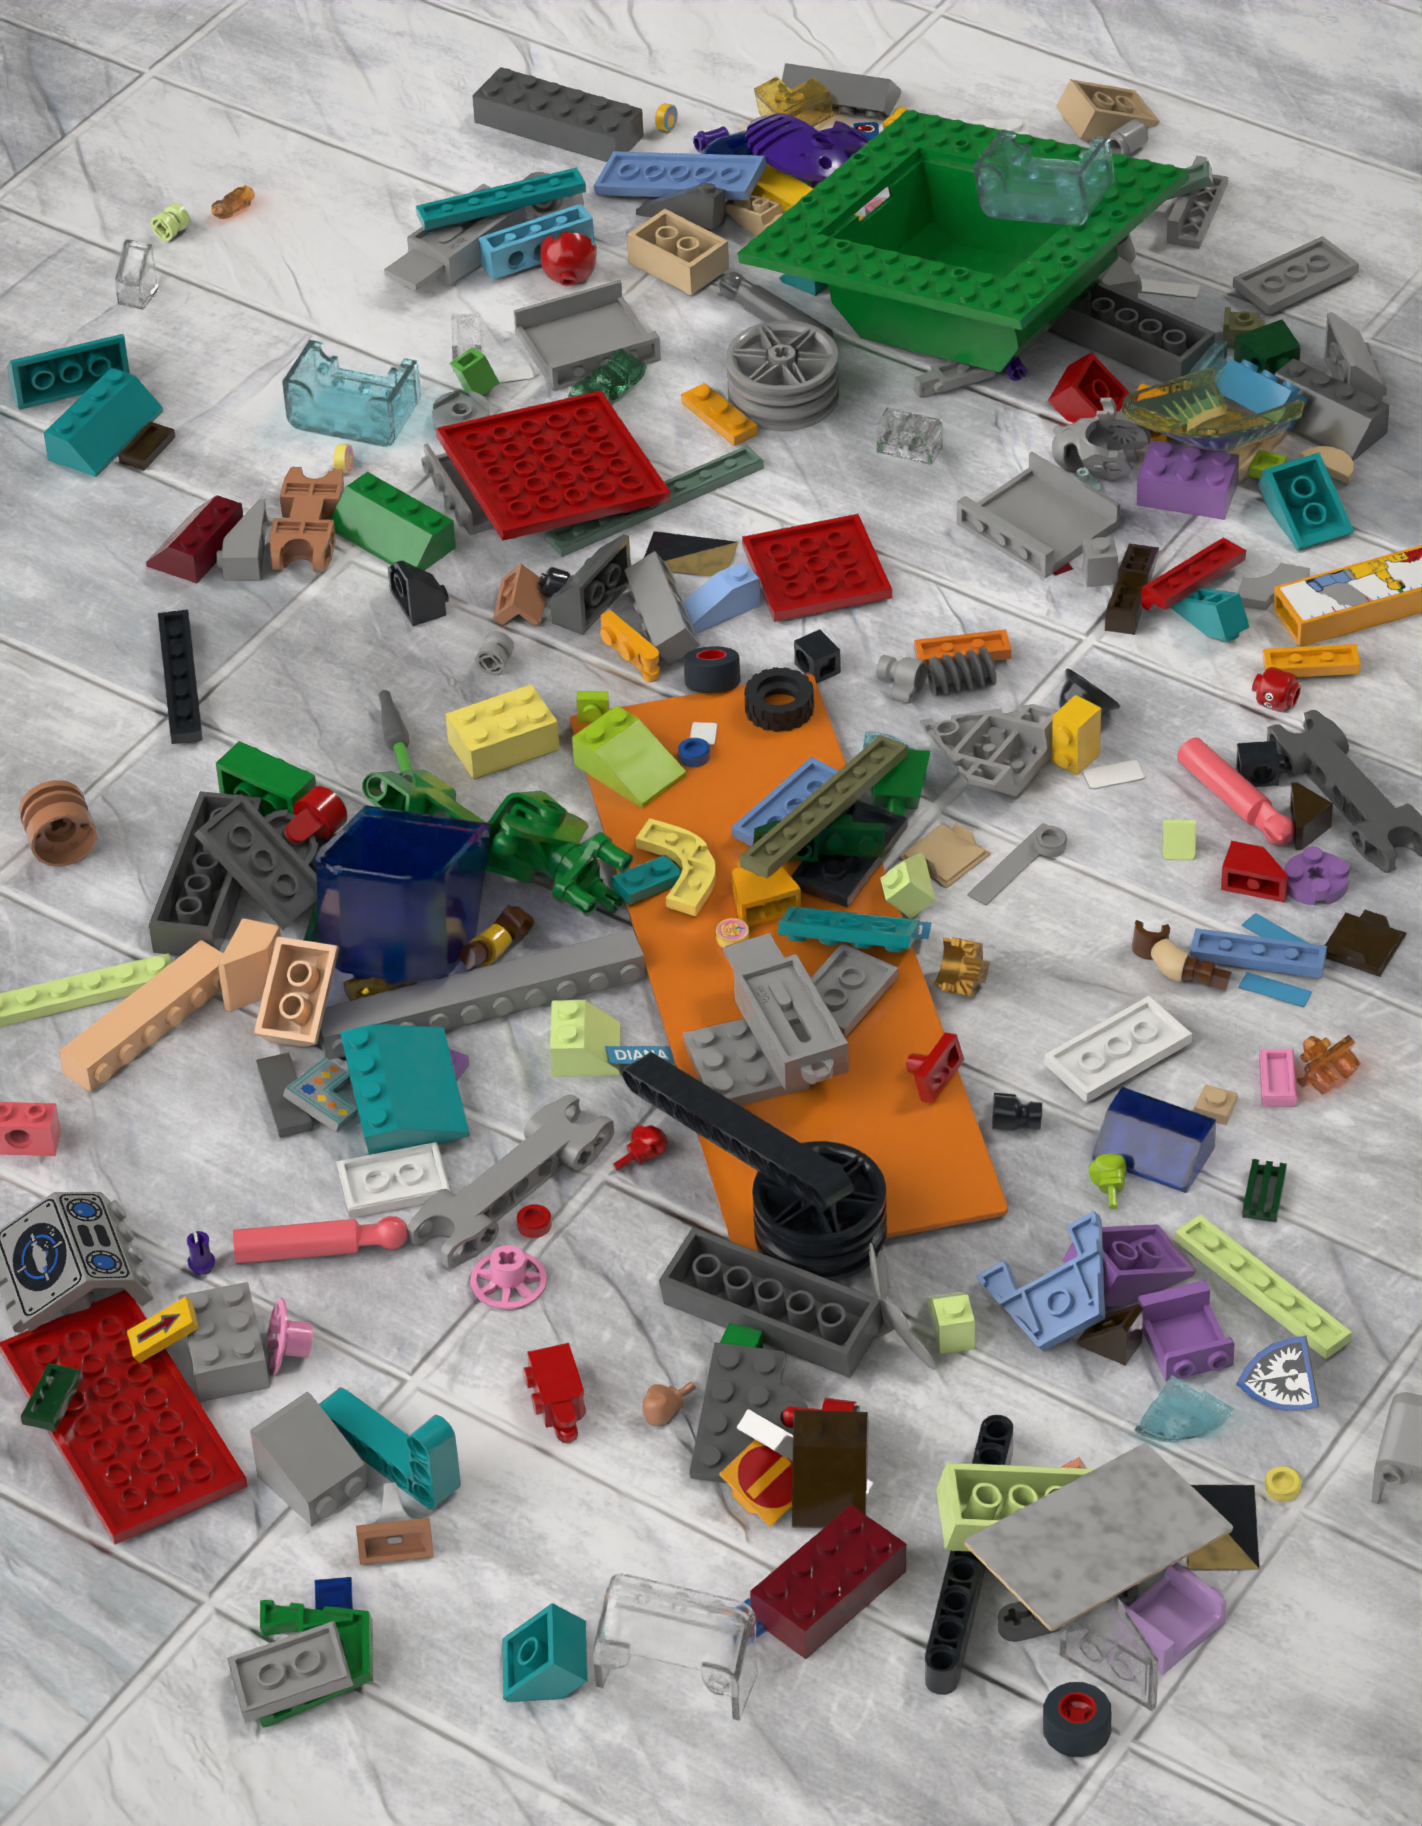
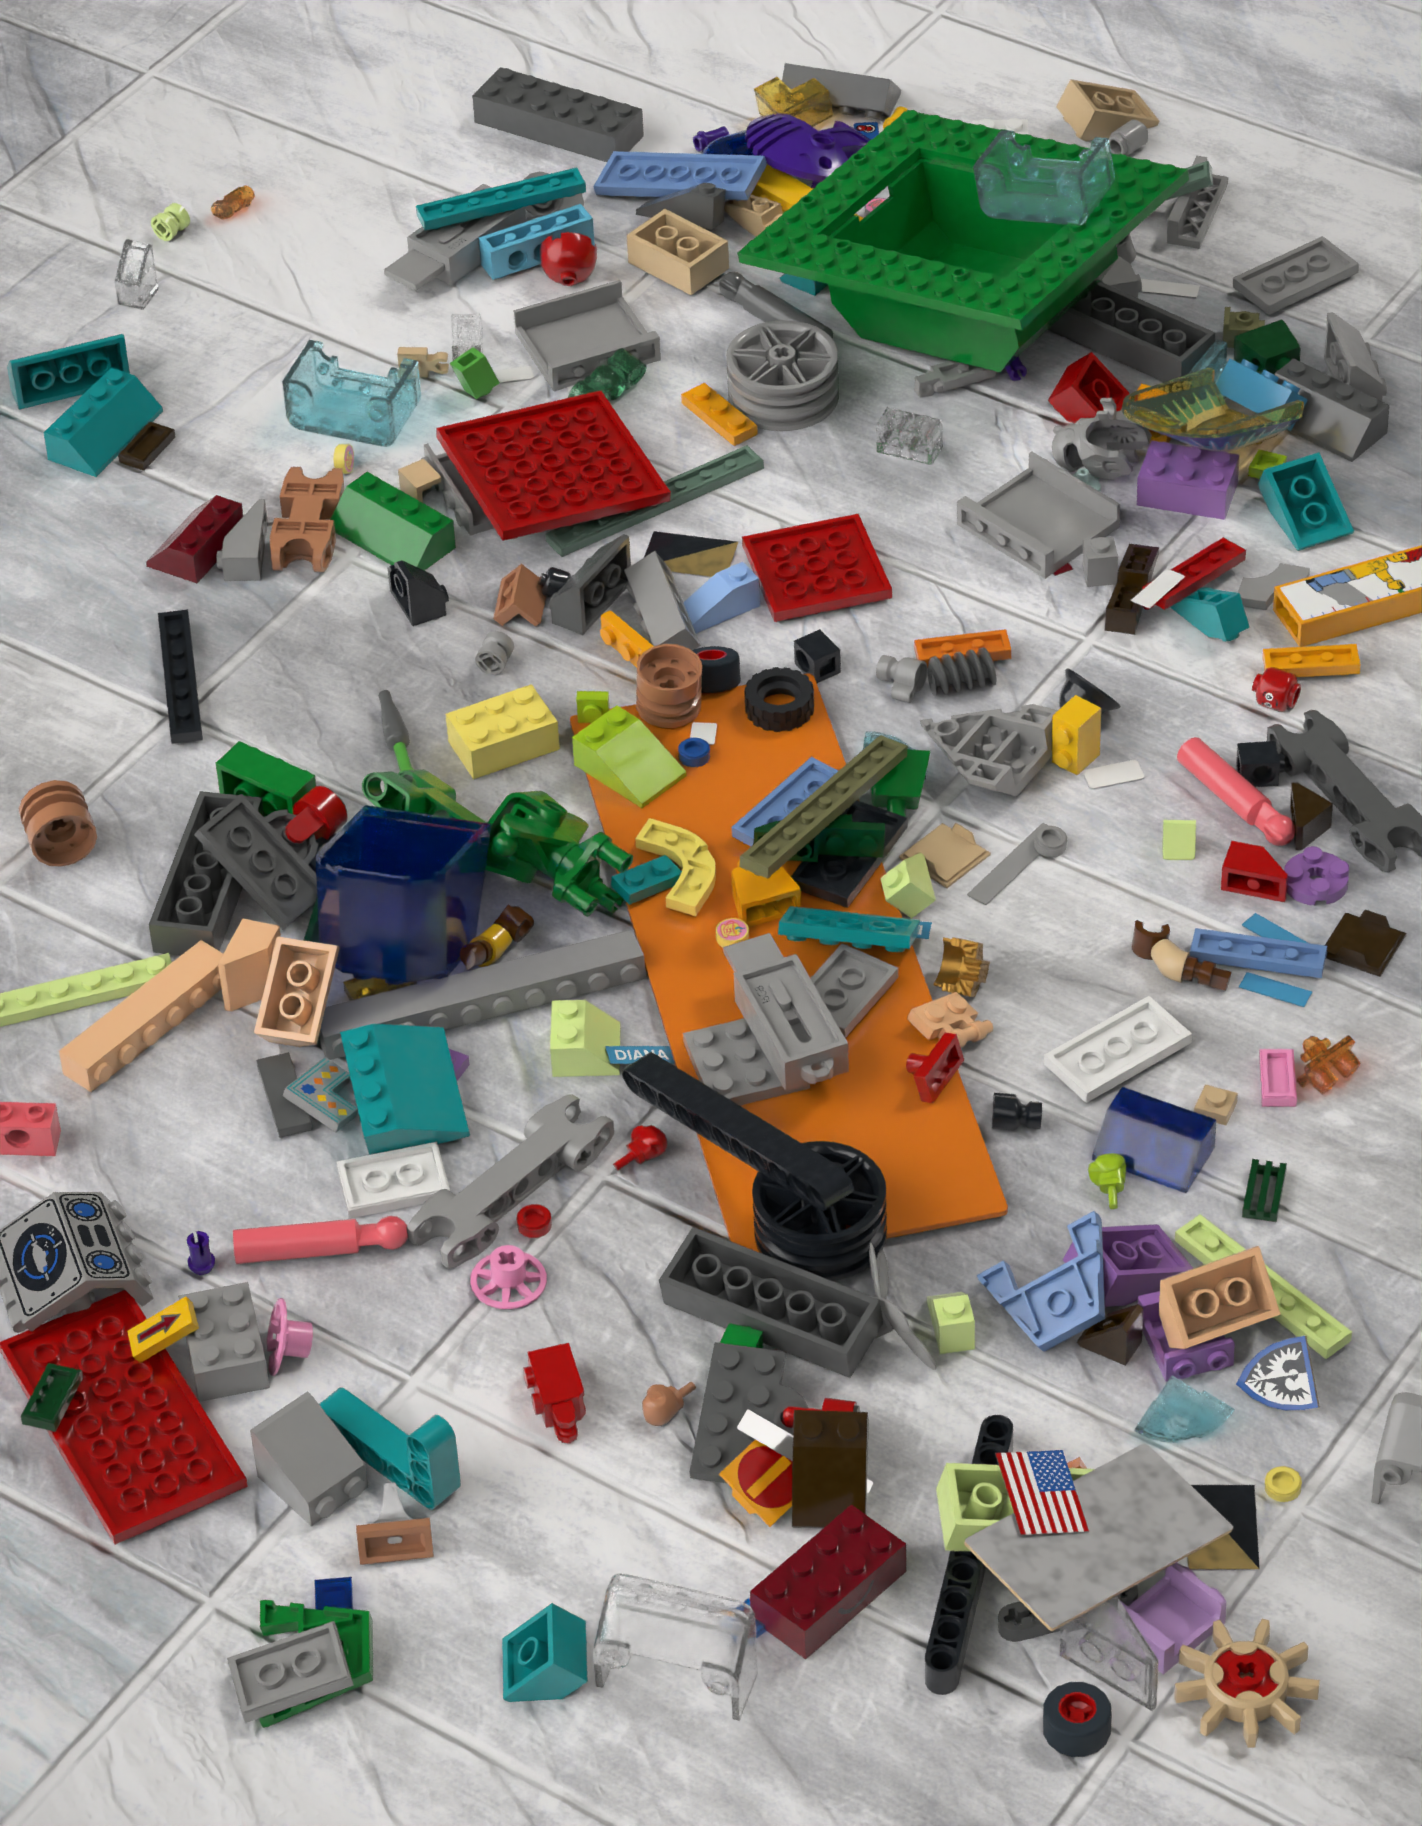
light grey plate [432,391,490,428] -> none
tile [655,103,678,132] -> none
tan tile [1300,446,1354,485] -> none
none -> tan plate [397,347,449,378]
none -> tan panel [398,459,441,503]
none -> nougat wheel [636,644,702,728]
none -> light nougat plate [907,992,993,1048]
none -> sticker [995,1450,1089,1535]
none -> white sticker [1131,569,1185,608]
none -> light nougat slope [1159,1246,1281,1349]
none -> tan gear [1174,1619,1320,1748]

